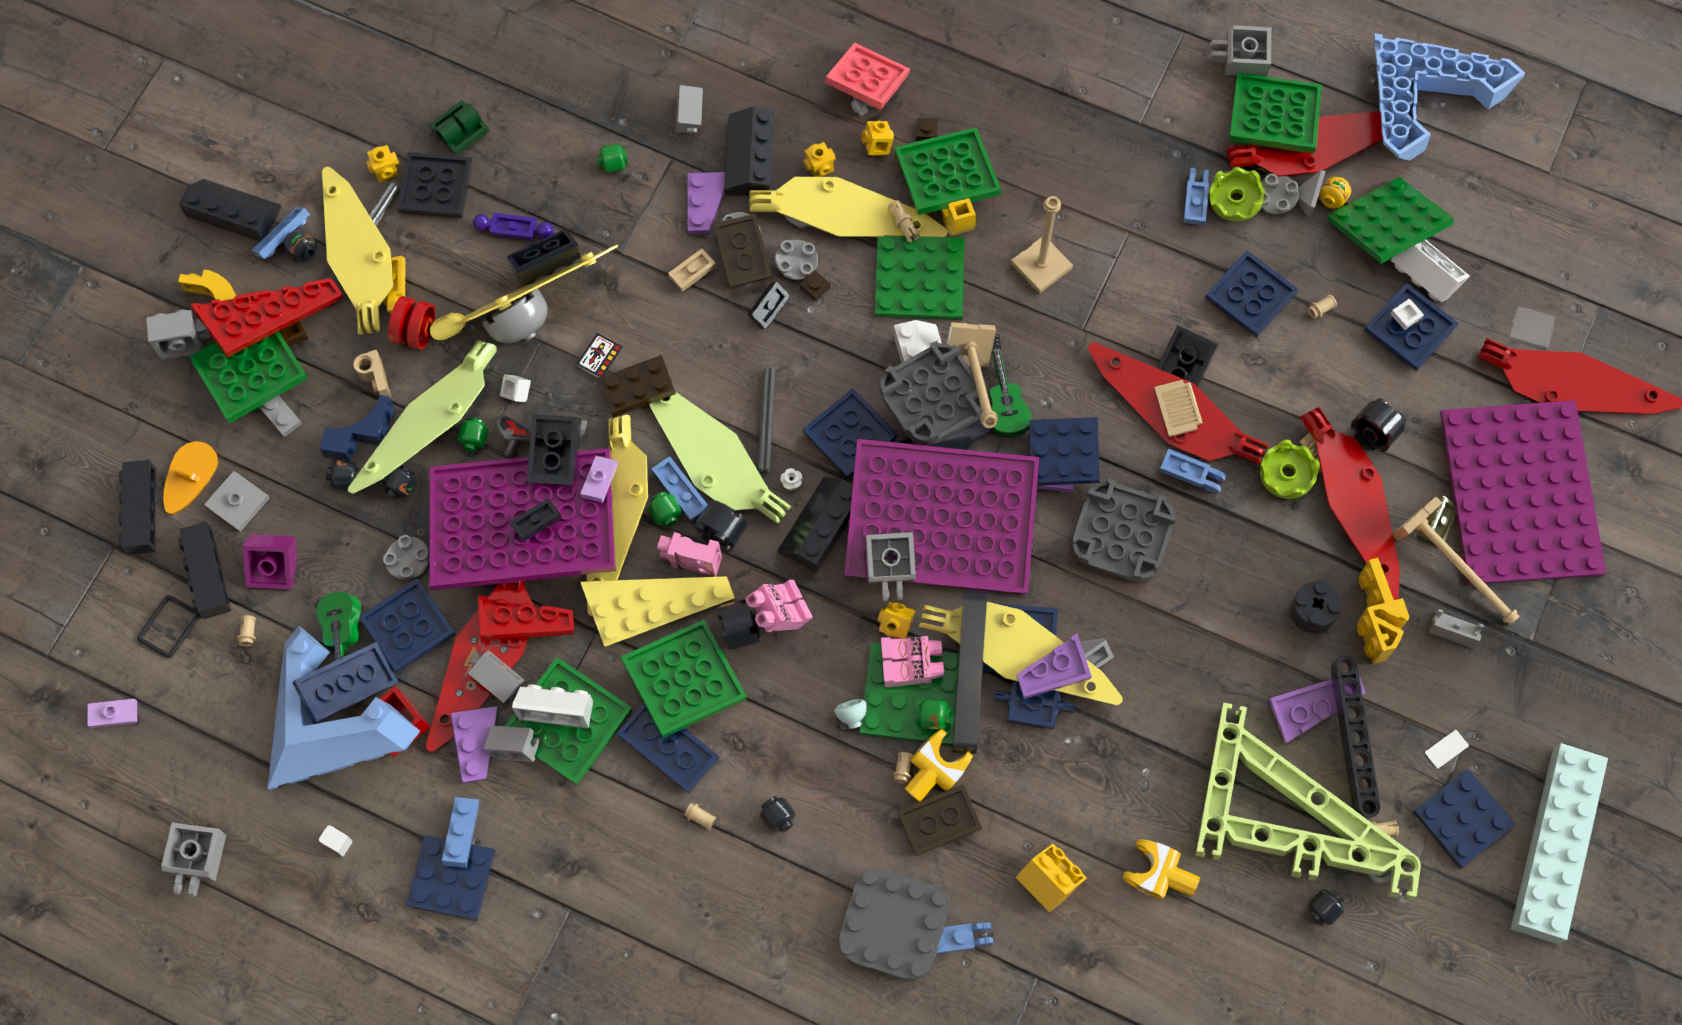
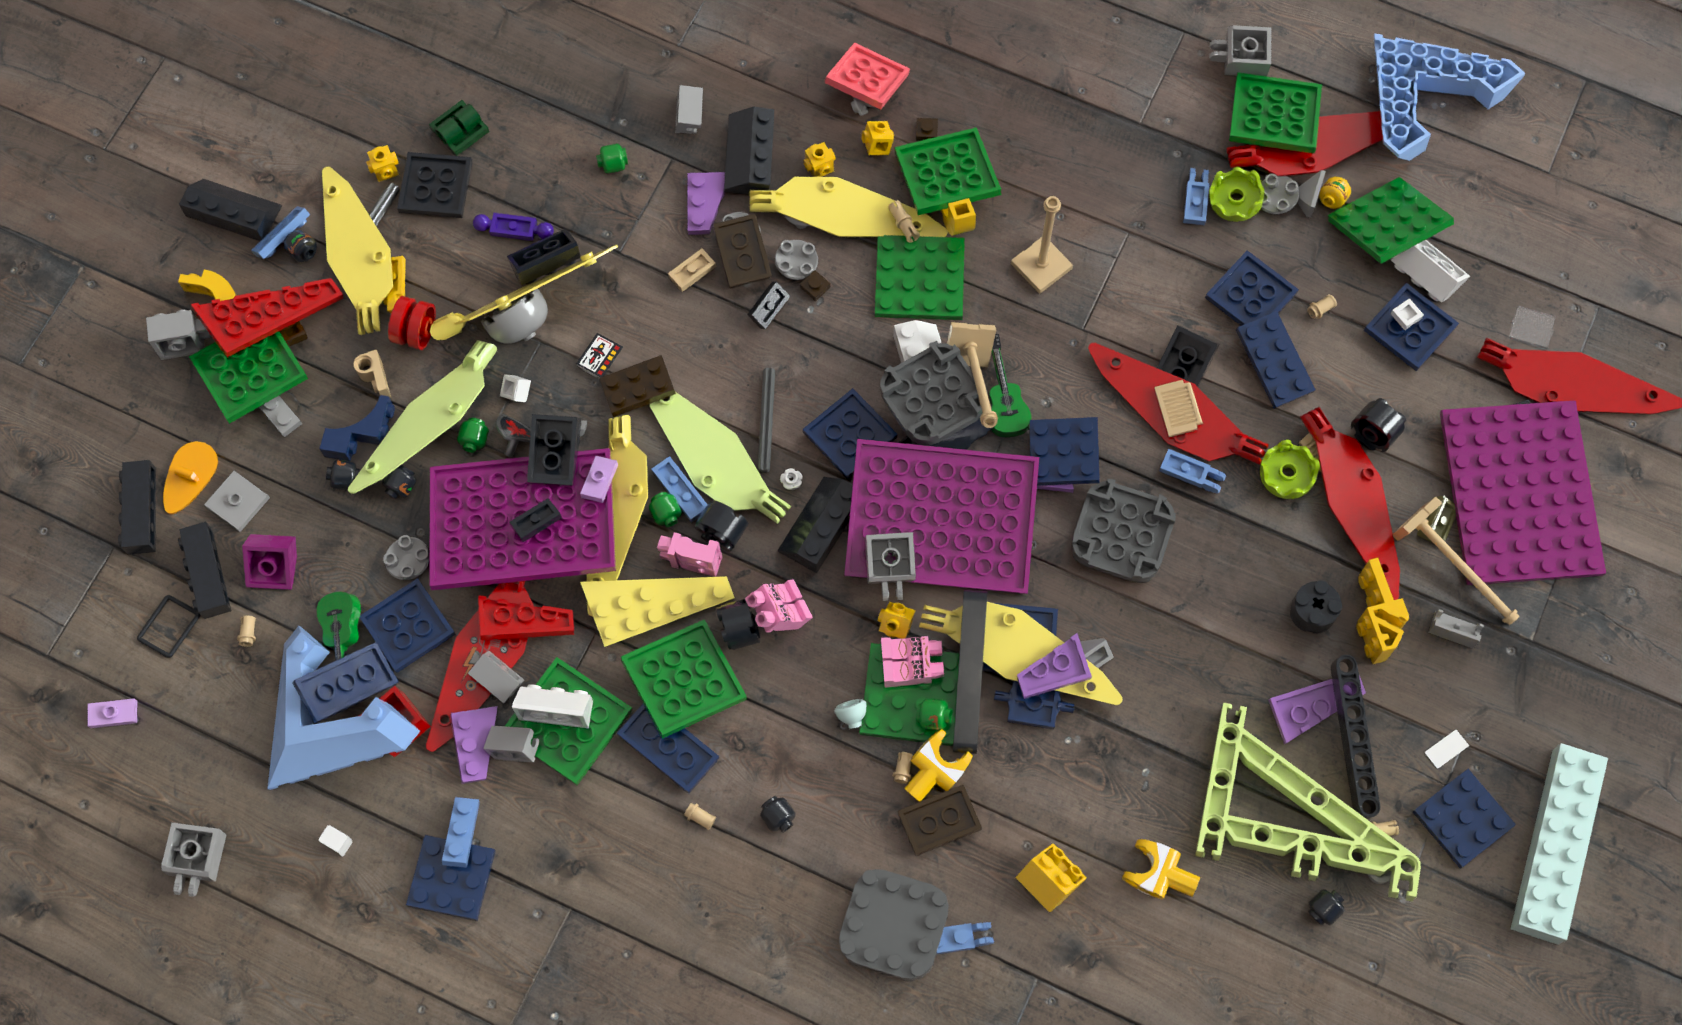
none -> dark blue plate [1236,311,1315,409]

